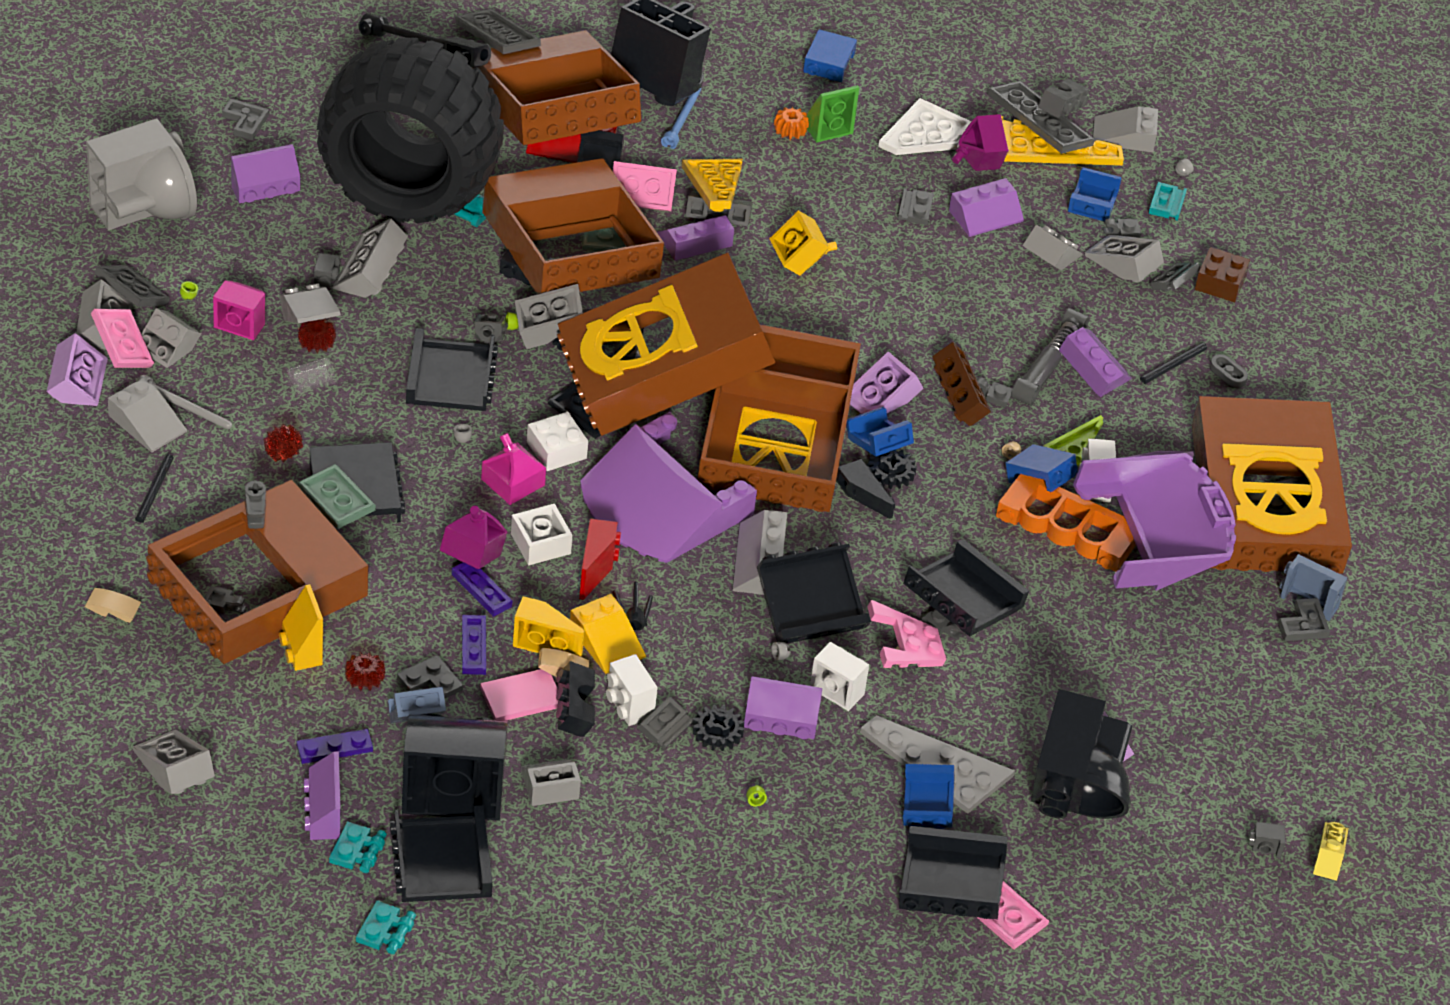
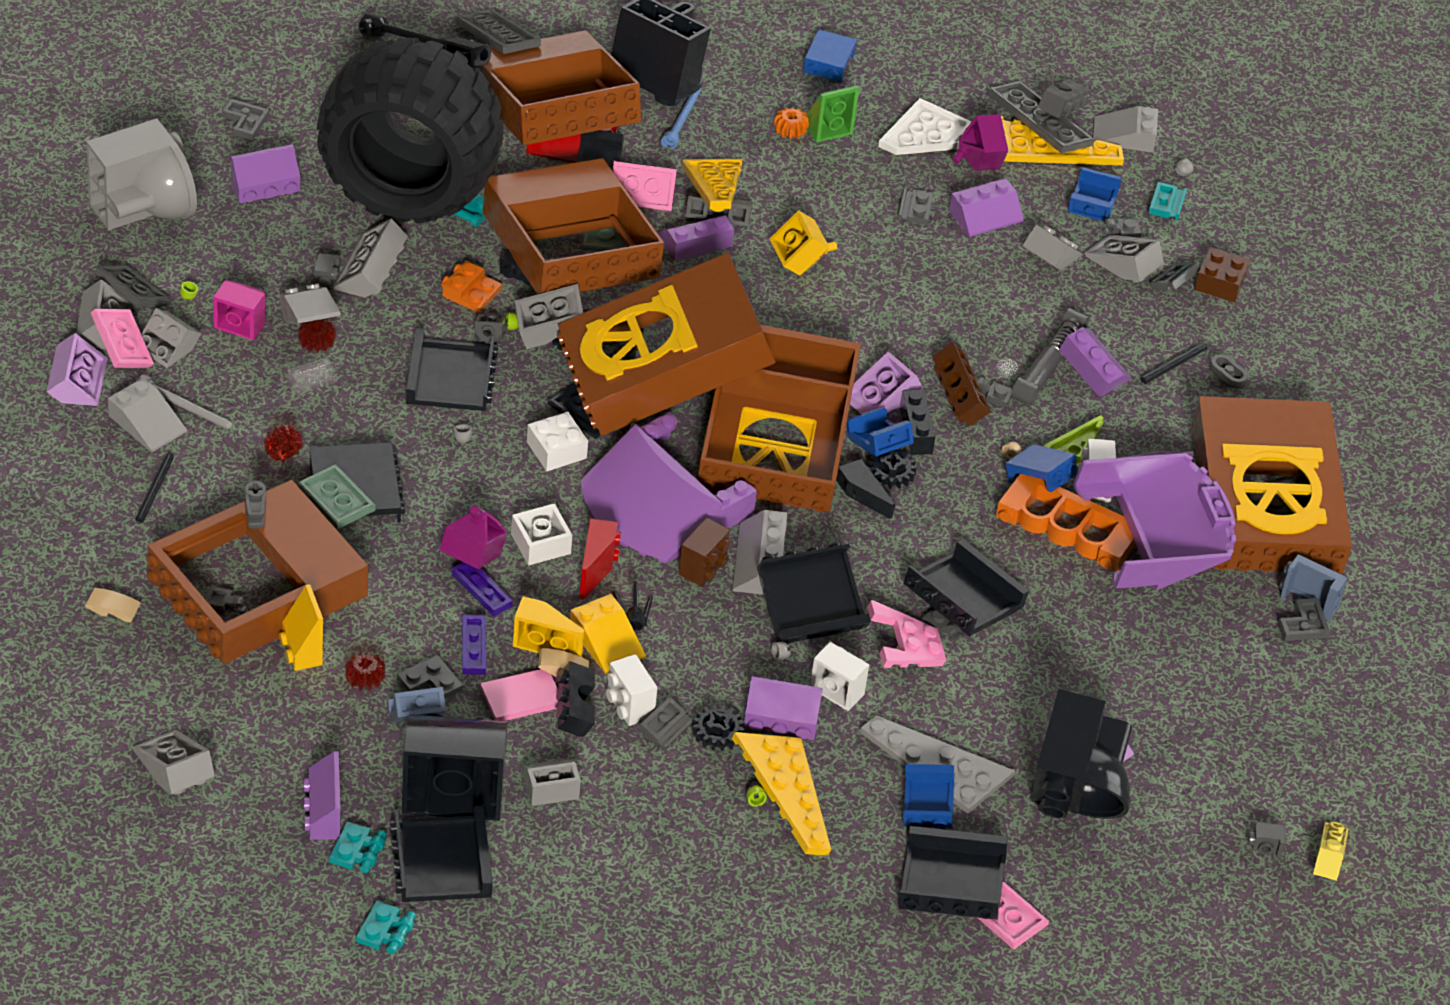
dark purple plate [296,729,373,764] -> none
dark pink piece [481,433,546,505] -> none
none -> orange plate [441,261,502,313]
none -> reddish brown brick [679,518,731,587]
none -> yellow wing [732,732,831,855]
none -> black arch [900,390,936,455]
none -> clear tile [996,359,1018,379]

